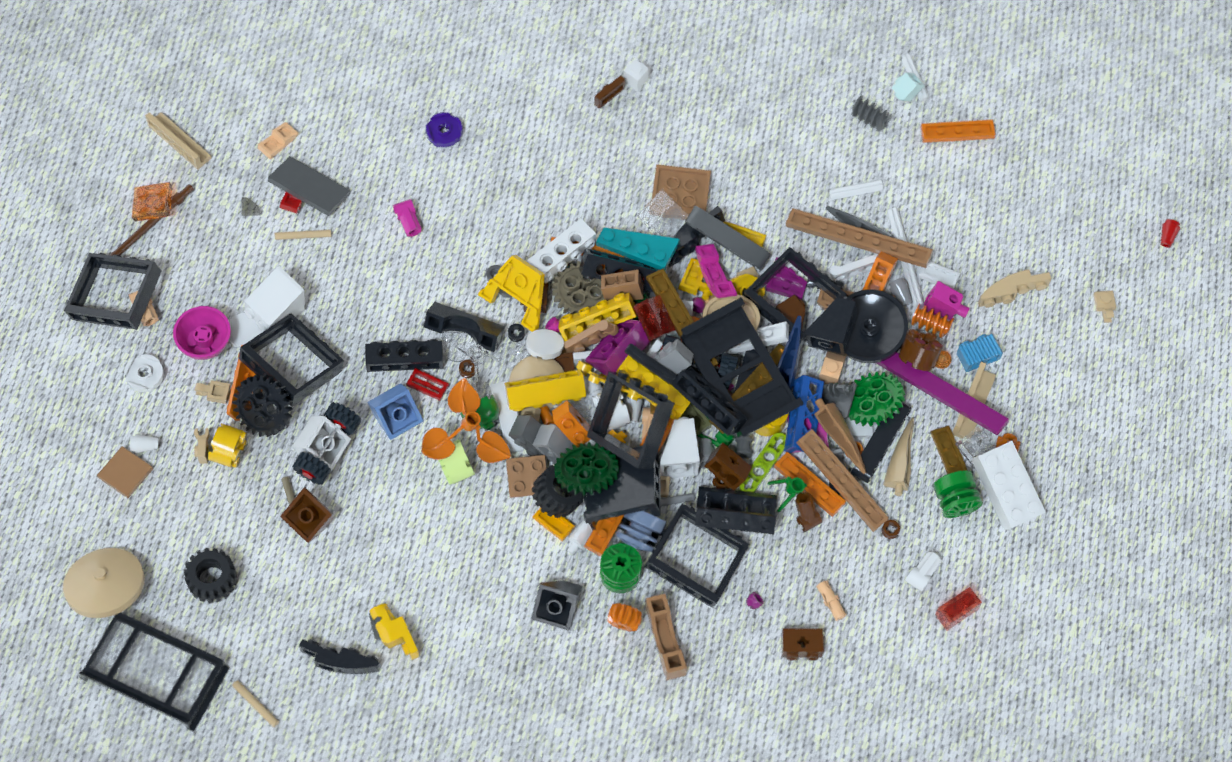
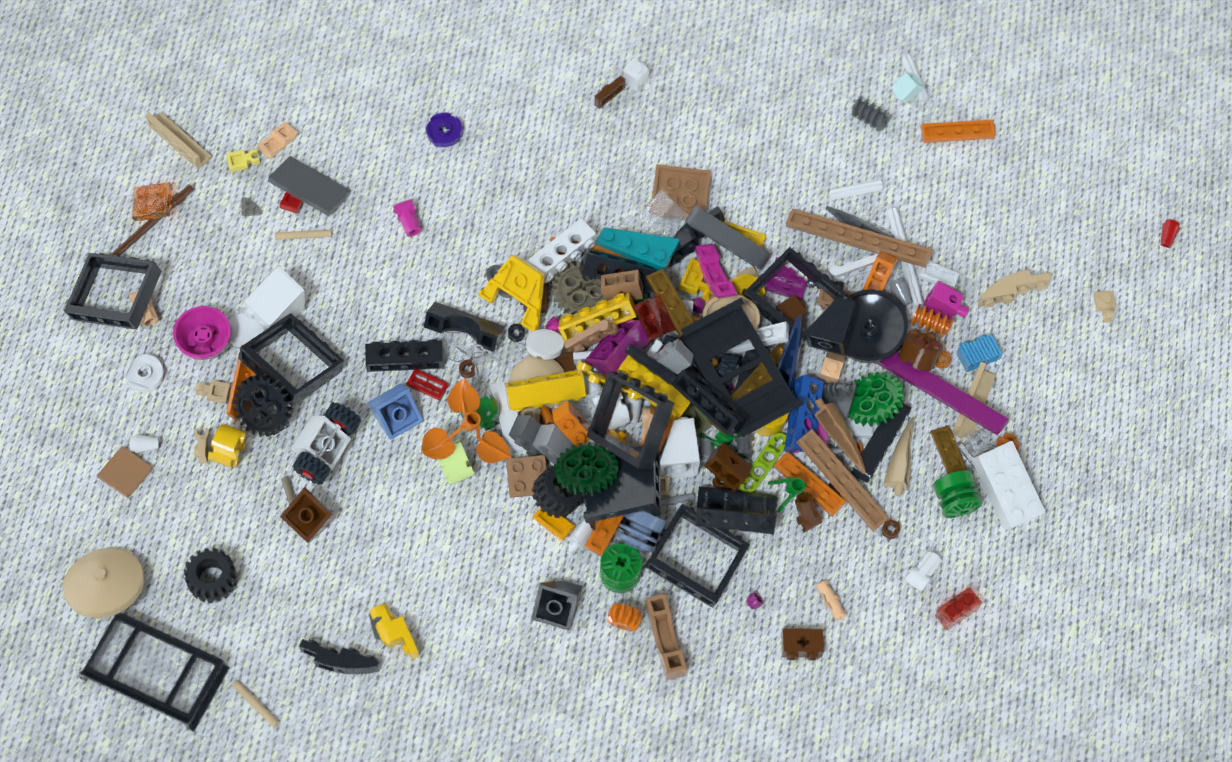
none -> light yellow plate [226,149,260,173]

